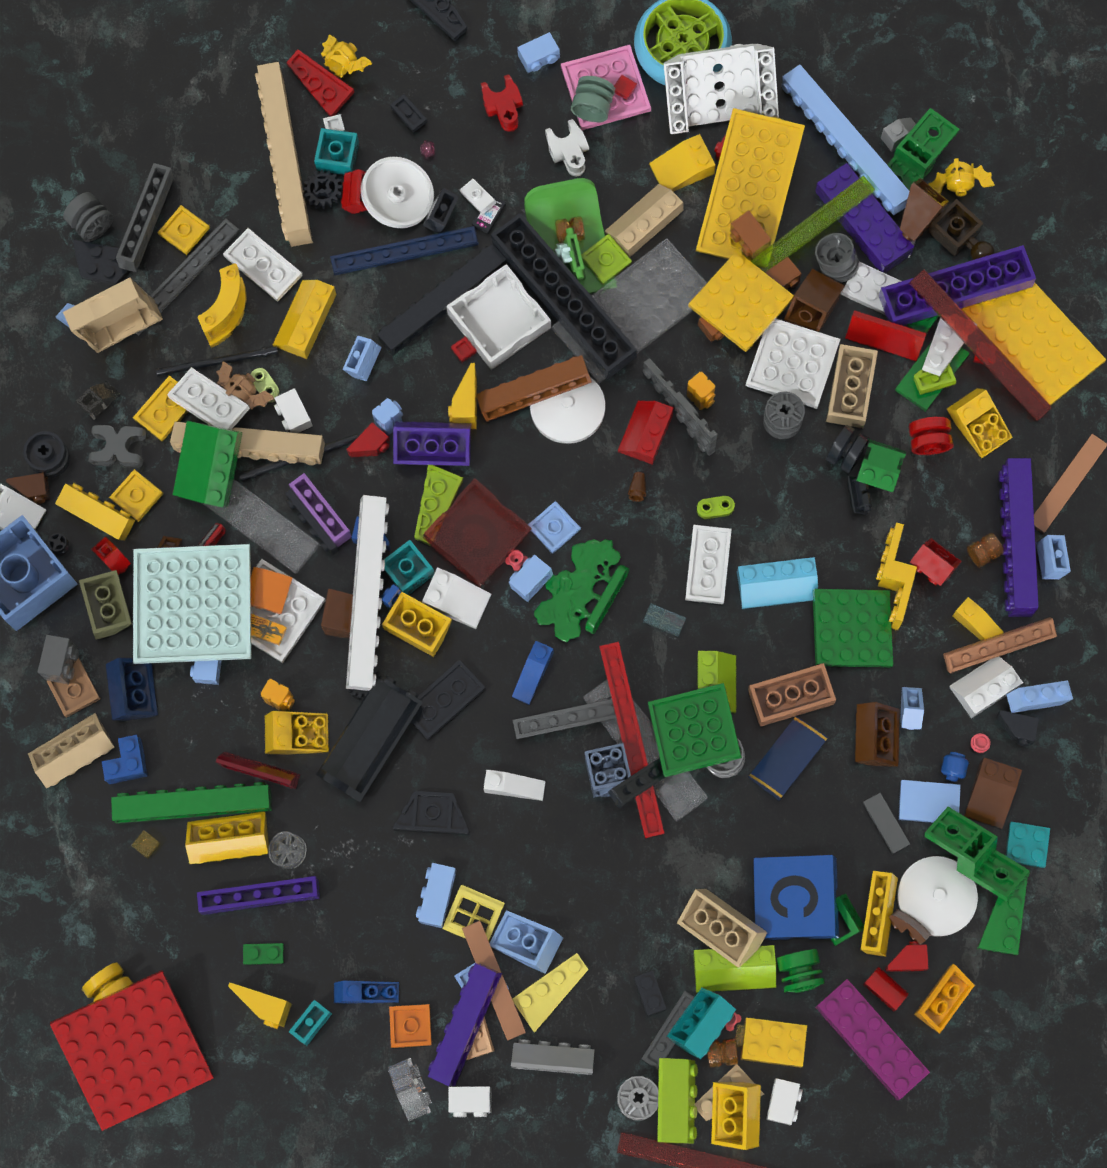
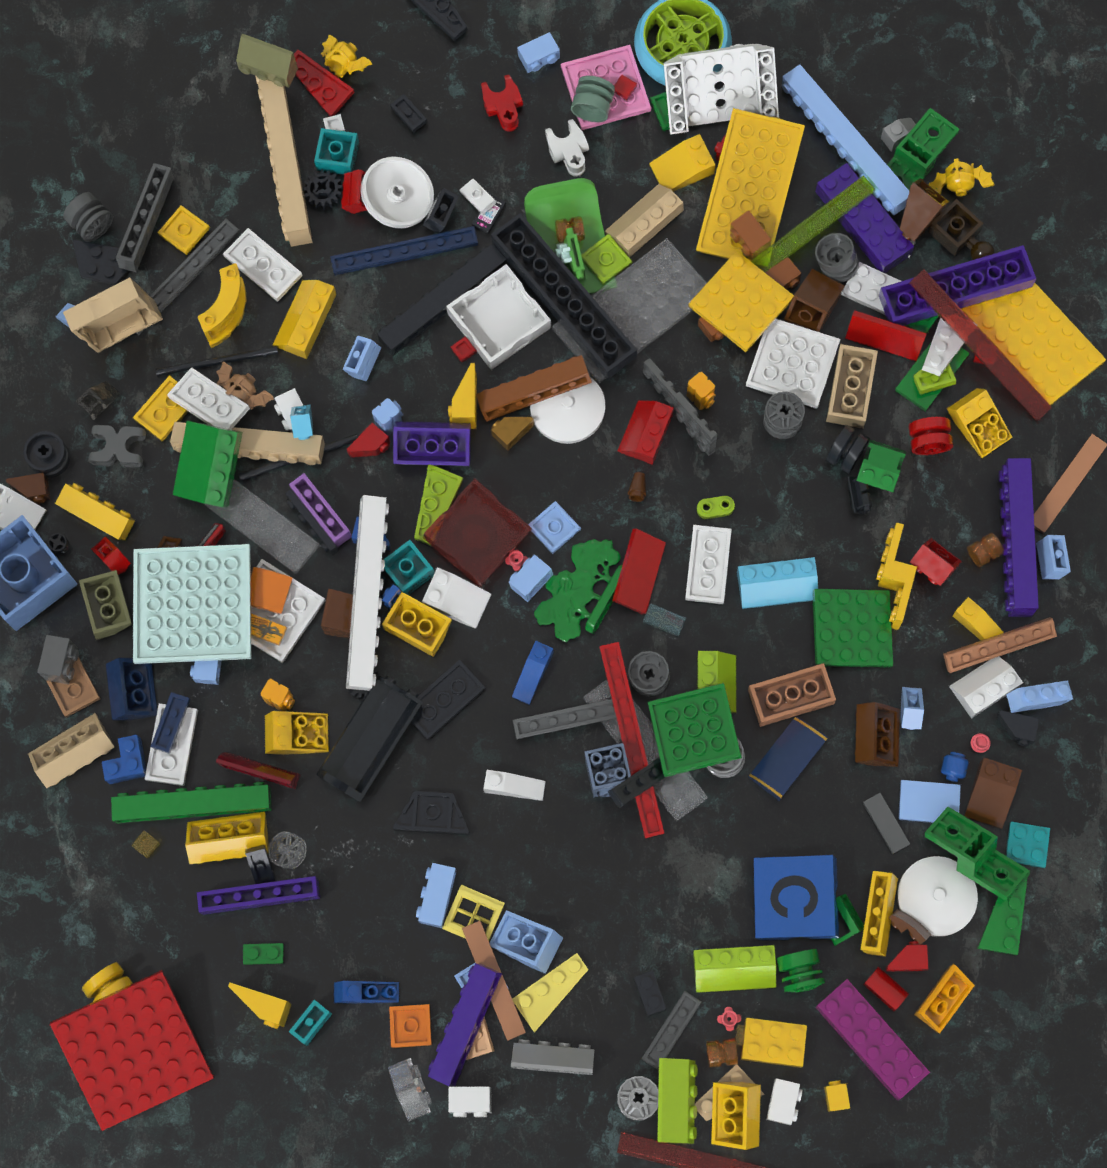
yellow plate [109,469,163,522] -> none
yellowish green plate [251,368,280,403] -> none
clear pink plate [420,140,435,158] -> none
teal brick [667,988,736,1059] -> none
tan slope [677,889,768,967] -> none
none -> white plate [145,704,198,786]
none -> dark blue plate [150,692,191,754]
none -> olive slope [236,34,298,88]
none -> black plate [245,845,275,884]
none -> medium azure slope [290,405,313,440]
none -> pearl gold slope [491,417,534,450]
none -> red tile [612,529,666,614]
none -> dark grey wheel [628,651,670,697]
none -> green tile [650,92,670,131]
none -> yellow brick [824,1080,850,1112]

